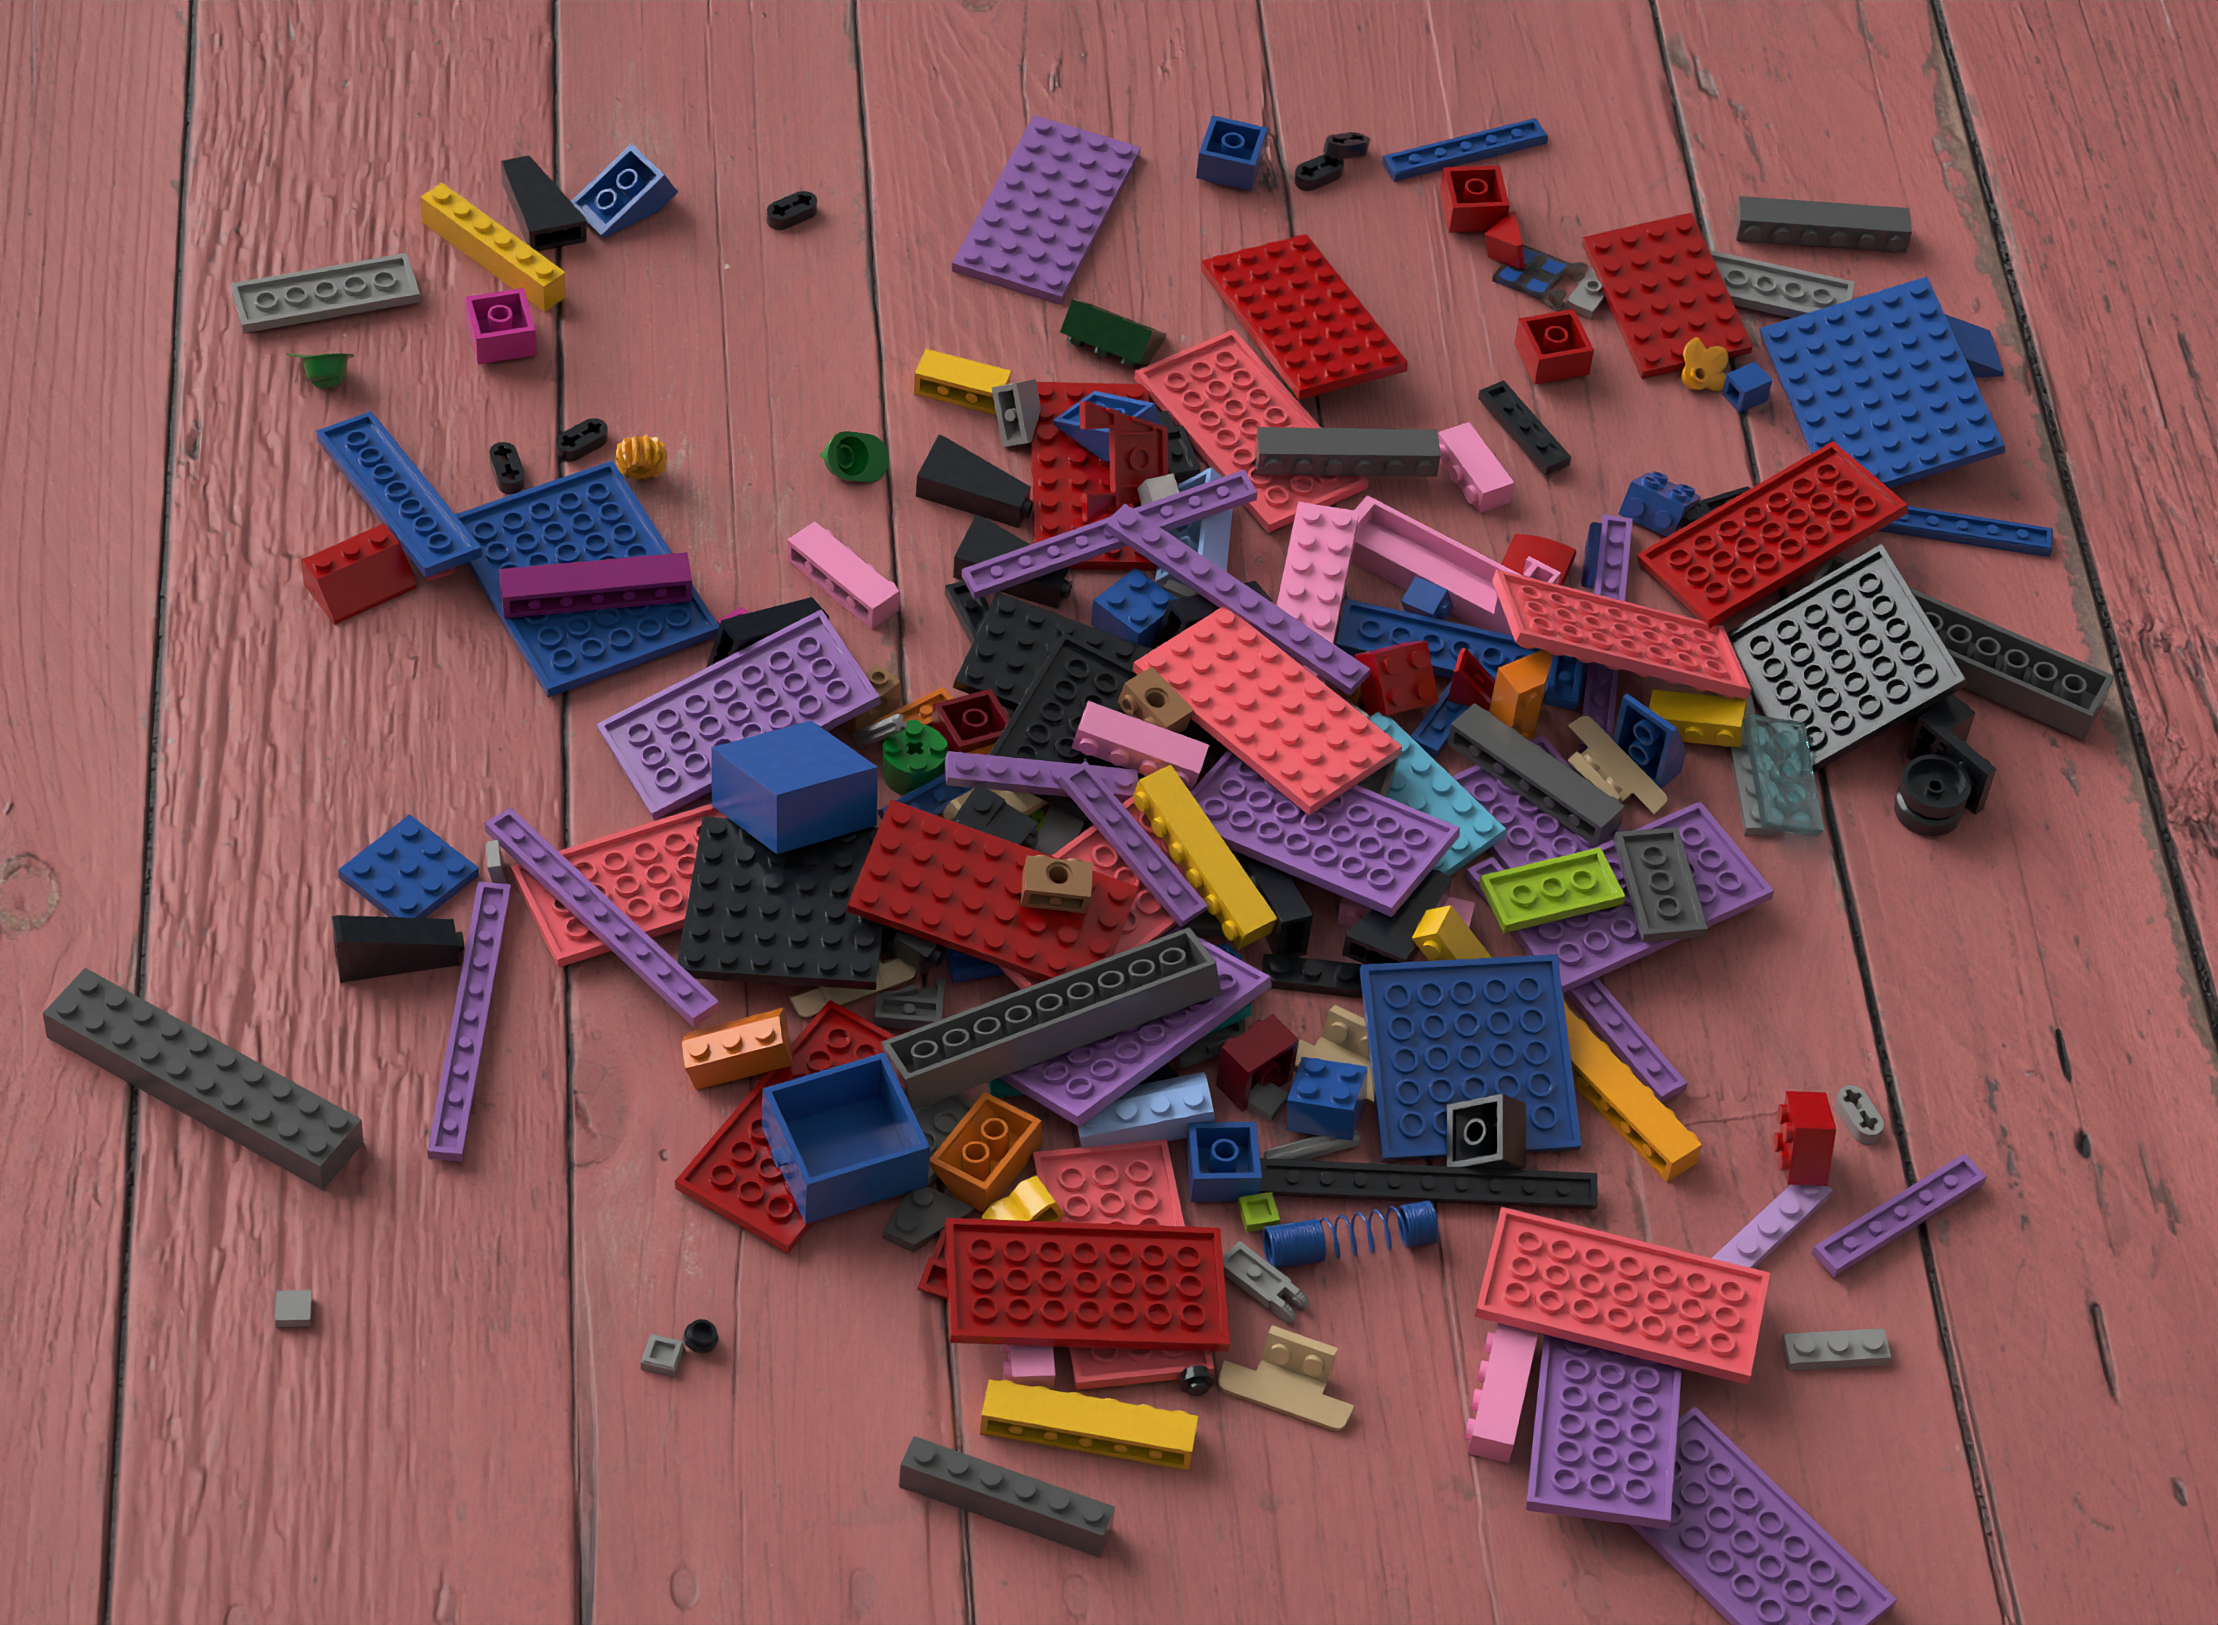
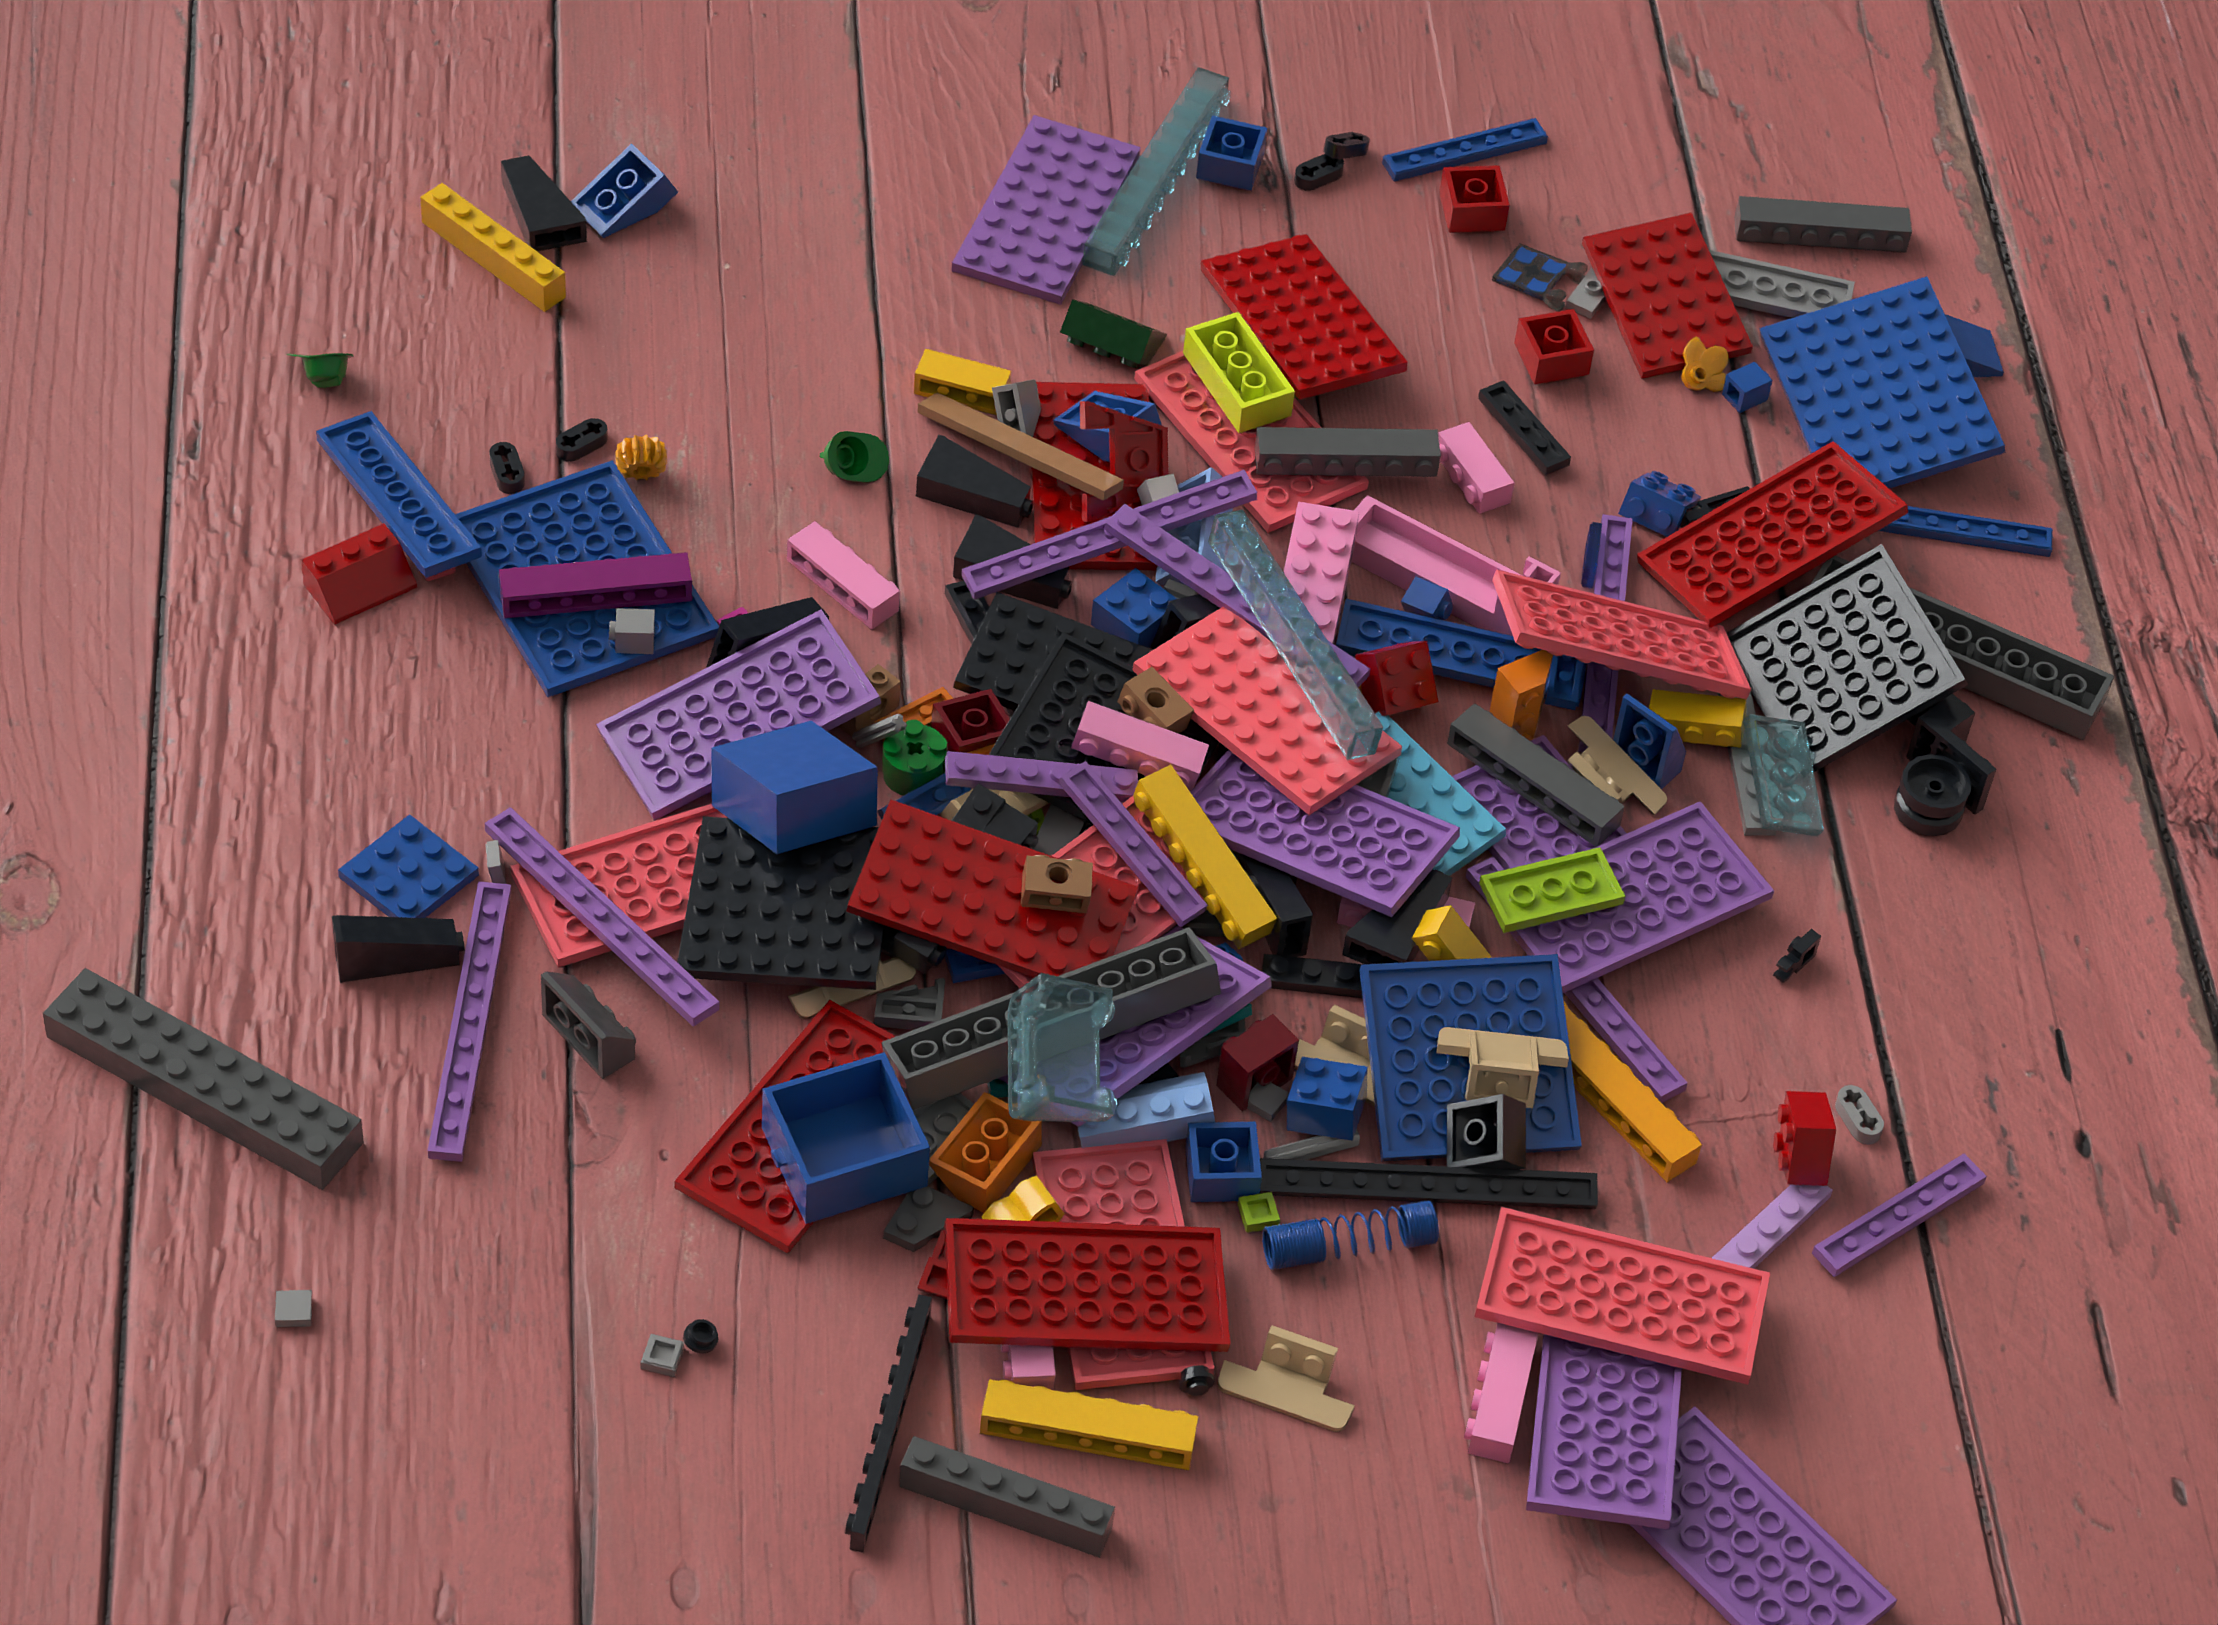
light grey plate [230,253,421,333] -> none
dark pink brick [464,288,537,364] -> none
orange slope [681,1008,793,1090] -> none
black beam [767,191,817,230] -> none
black hinge [1158,411,1201,482] -> none
light grey hinge [1223,1241,1310,1324] -> none
blue plate [1411,681,1470,759] -> none
red slope [1448,648,1495,711] -> none
red slope [1485,211,1526,269] -> none
red slope [1501,534,1577,586] -> none
dark grey plate [1613,827,1708,942] -> none
light grey plate [1781,1328,1891,1370] -> none
none -> dark grey slope [541,971,636,1079]
none -> light grey brick [609,608,655,654]
none -> black plate [845,1294,932,1553]
none -> medium nougat tile [917,392,1124,501]
none -> clear light blue windscreen [1008,973,1117,1122]
none -> clear light blue brick [1083,67,1231,276]
none -> neon yellow brick [1183,312,1295,433]
none -> clear light blue brick [1208,509,1383,760]
none -> tan plate [1437,1027,1569,1108]
none -> black plate [1773,929,1821,983]

